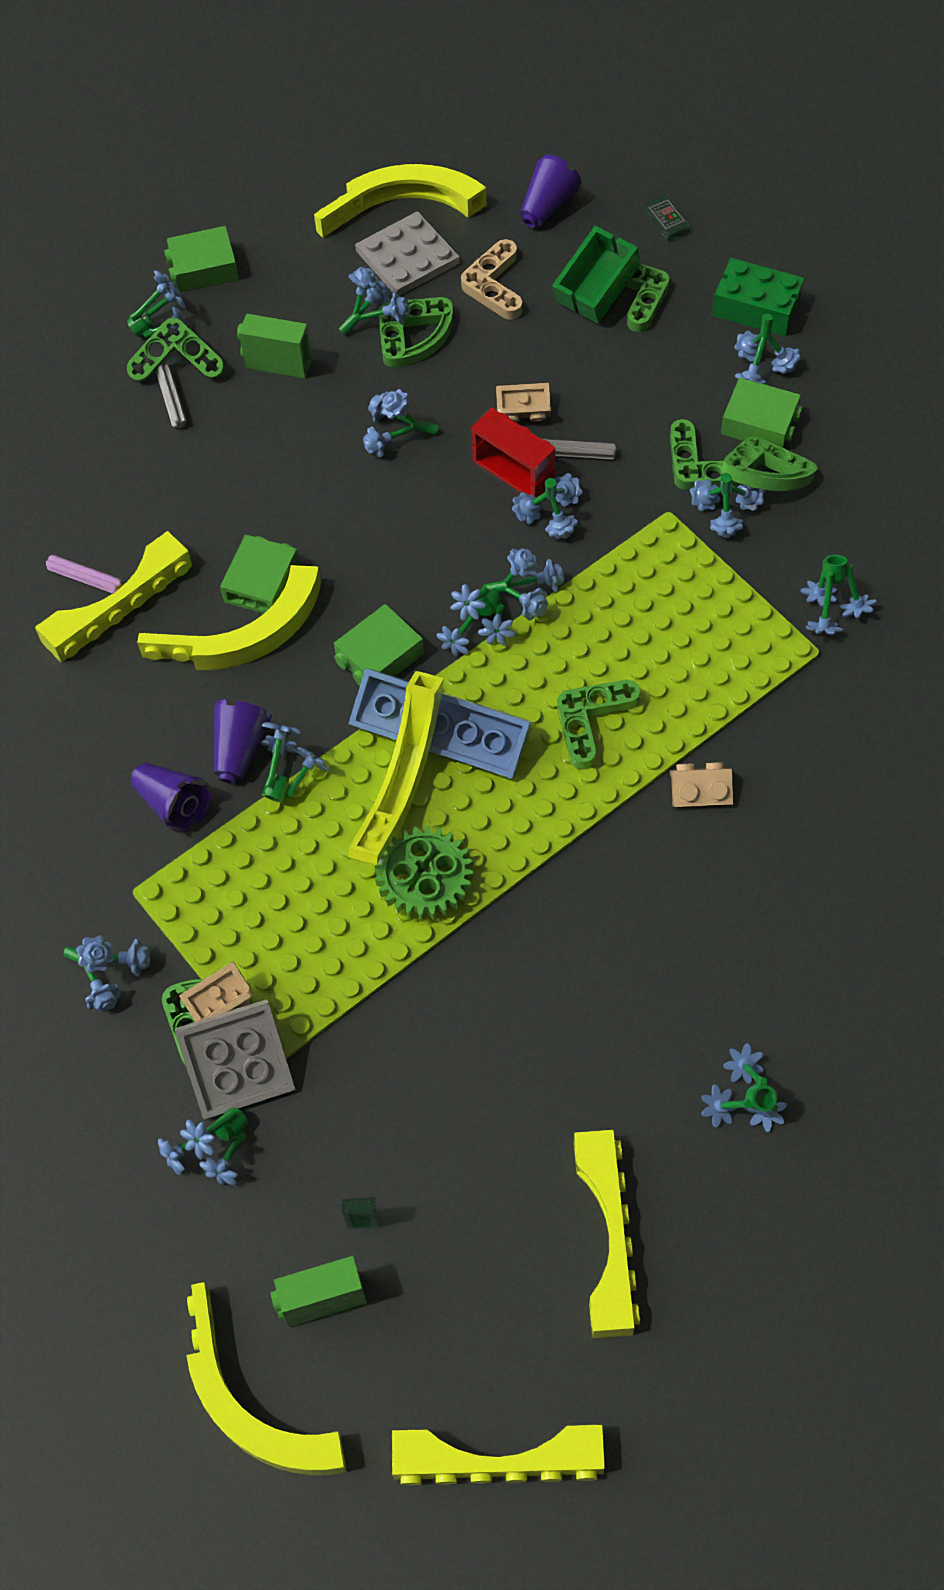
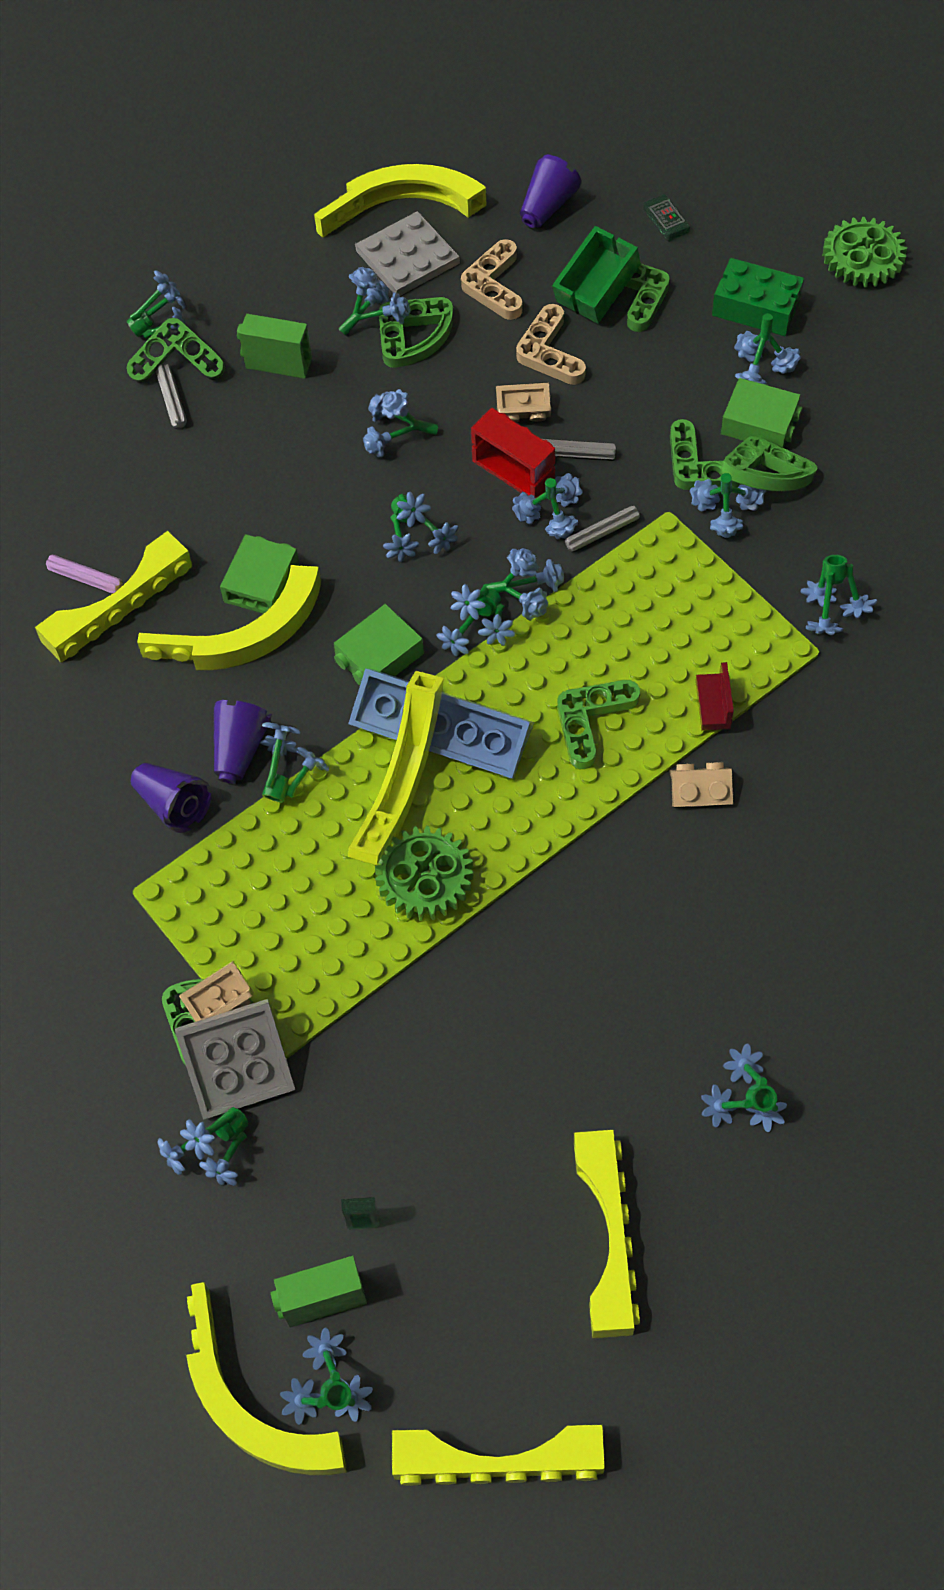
medium blue plant [63,935,151,1012] -> none
bright green brick [164,226,239,293] -> none
none -> medium blue plant [280,1327,373,1425]
none -> medium blue plant [383,492,458,562]
none -> tan beam [516,304,586,385]
none -> light grey axle [565,506,640,552]
none -> dark red panel [695,662,734,731]
none -> bright green gear [822,217,907,287]

